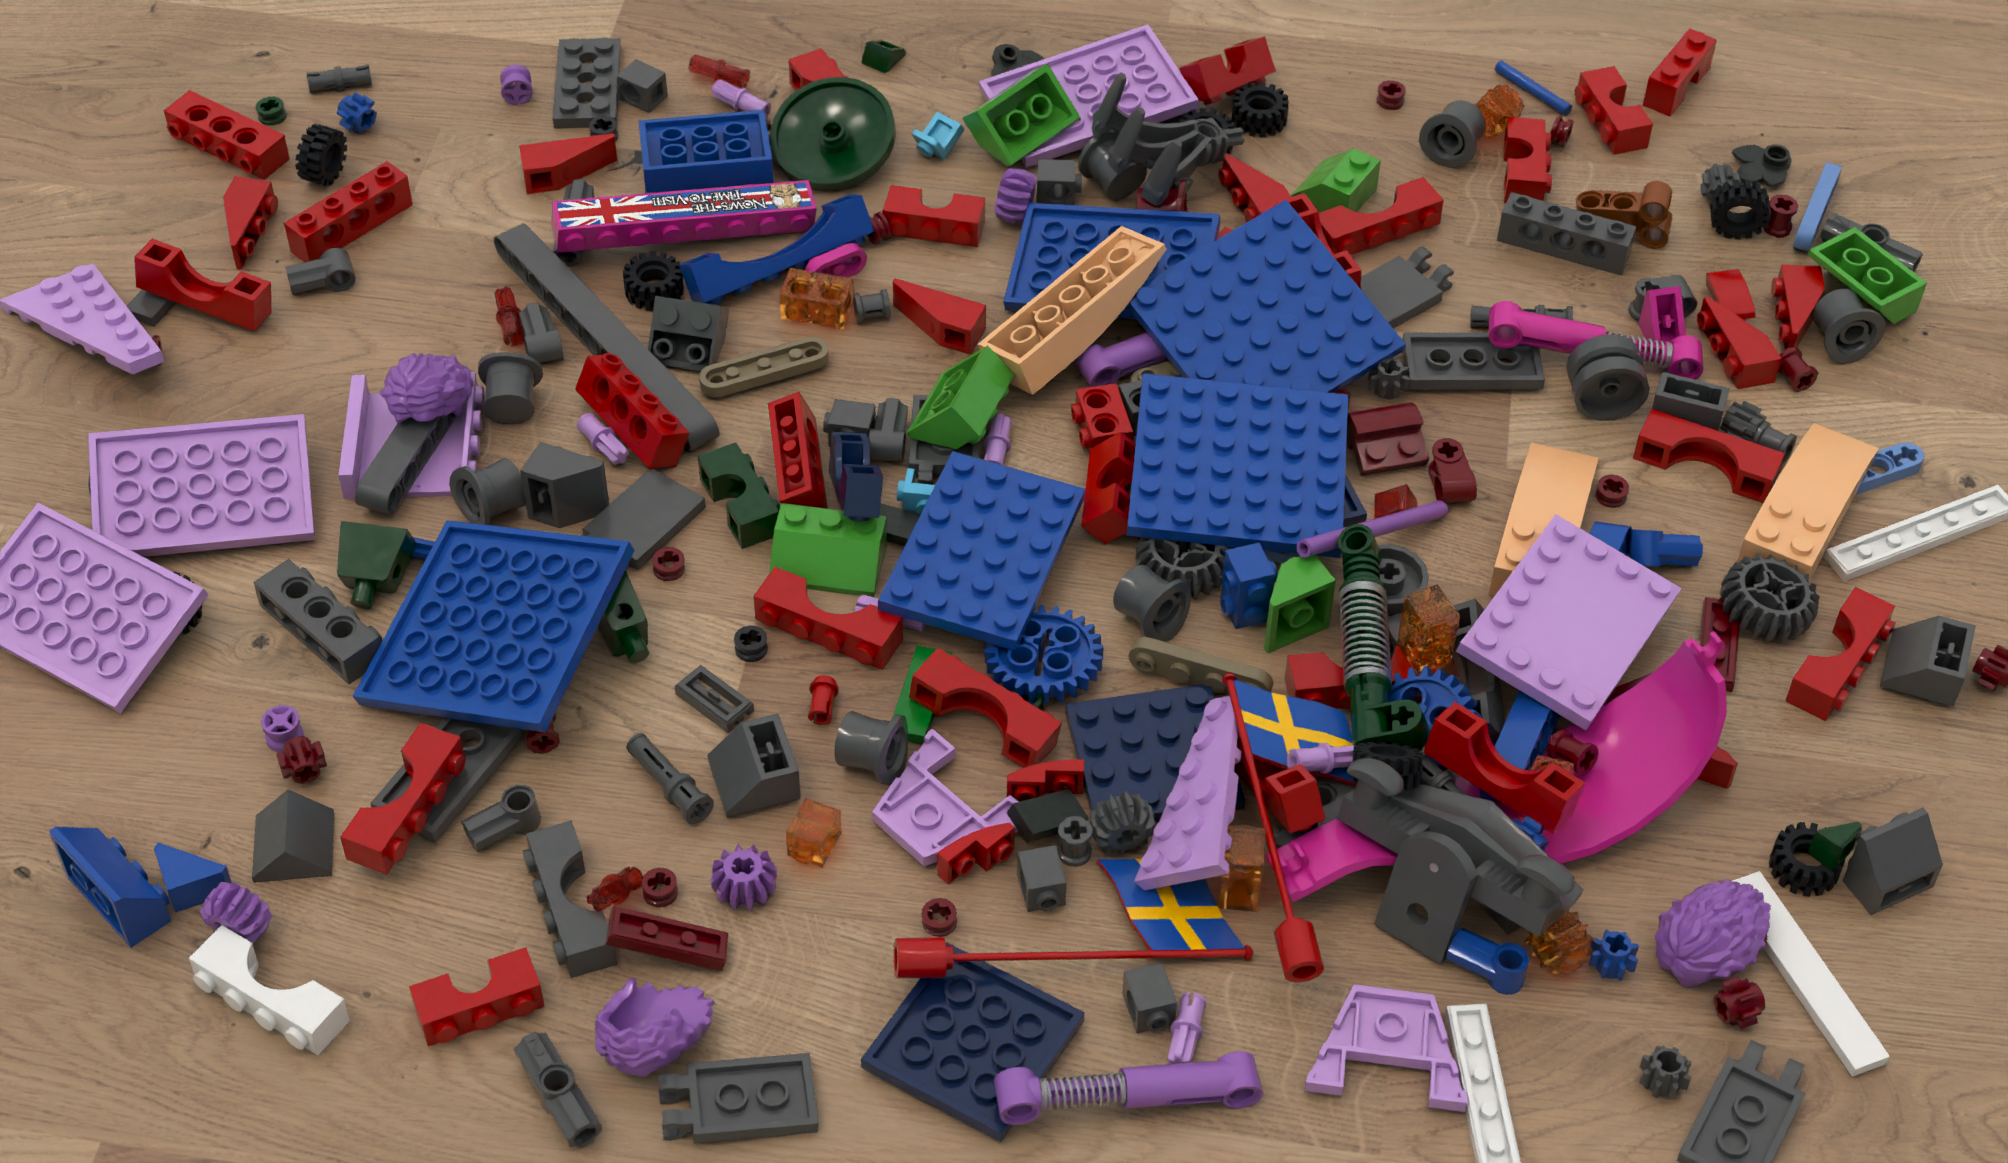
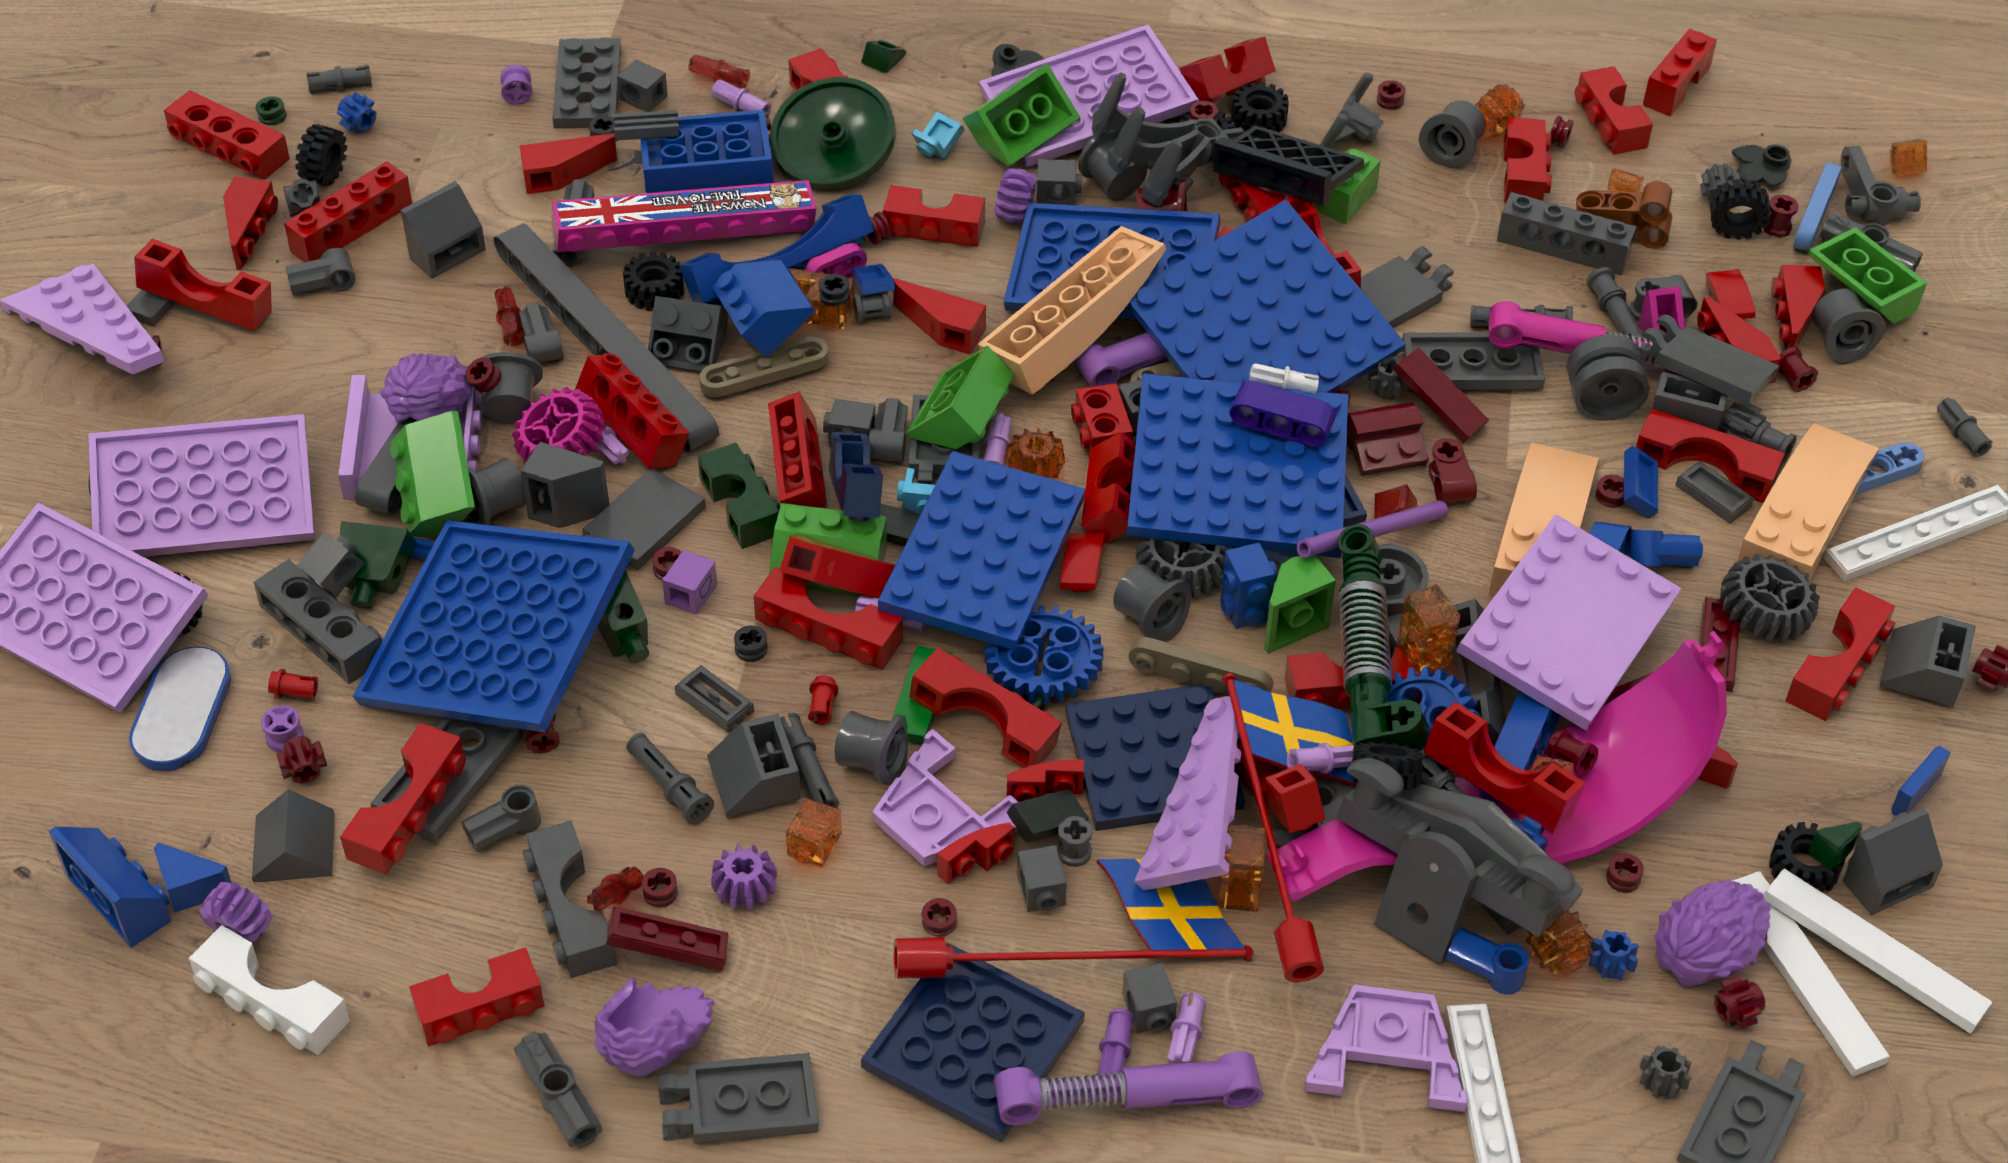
dark grey gear [1090,791,1155,855] -> none
red arch [1319,177,1444,255] -> none
blue bar [1495,60,1572,116] -> none
none -> flat silver tile [129,647,231,771]
none -> red pin [268,669,318,700]
none -> dark grey piece [283,178,321,215]
none -> dark grey brick [297,531,364,597]
none -> bright green slope [390,411,475,537]
none -> dark grey slope [401,181,486,279]
none -> dark red bush [465,357,501,393]
none -> dark pink gear [512,386,606,463]
none -> dark grey tile [614,110,679,141]
none -> medium lavender brick [662,550,717,615]
none -> blue slope [712,260,815,357]
none -> red slope [779,534,895,598]
none -> dark grey pin [780,713,839,815]
none -> black bush [819,274,850,307]
none -> blue tile [851,264,895,295]
none -> clear orange gear [1006,428,1065,478]
none -> red slope [1060,533,1107,593]
none -> medium lavender axle [1097,1009,1135,1078]
none -> dark red bush [1189,101,1218,123]
none -> black fence [1213,125,1364,206]
none -> dark purple beam [1229,381,1336,447]
none -> white axle [1249,364,1319,394]
none -> dark grey piece [1320,72,1384,148]
none -> dark red tile [1393,347,1489,443]
none -> dark grey pin [1586,267,1648,341]
none -> dark red bush [1606,853,1644,893]
none -> clear orange tile [1607,168,1644,192]
none -> blue tile [1624,446,1658,518]
none -> dark grey tile [1639,315,1779,404]
none -> dark grey tile [1675,460,1754,524]
none -> white tile [1763,869,1992,1034]
none -> dark grey piece [1841,146,1921,226]
none -> clear orange tile [1889,139,1927,176]
none -> blue tile [1891,746,1951,816]
none -> dark grey axle [1937,398,1993,457]

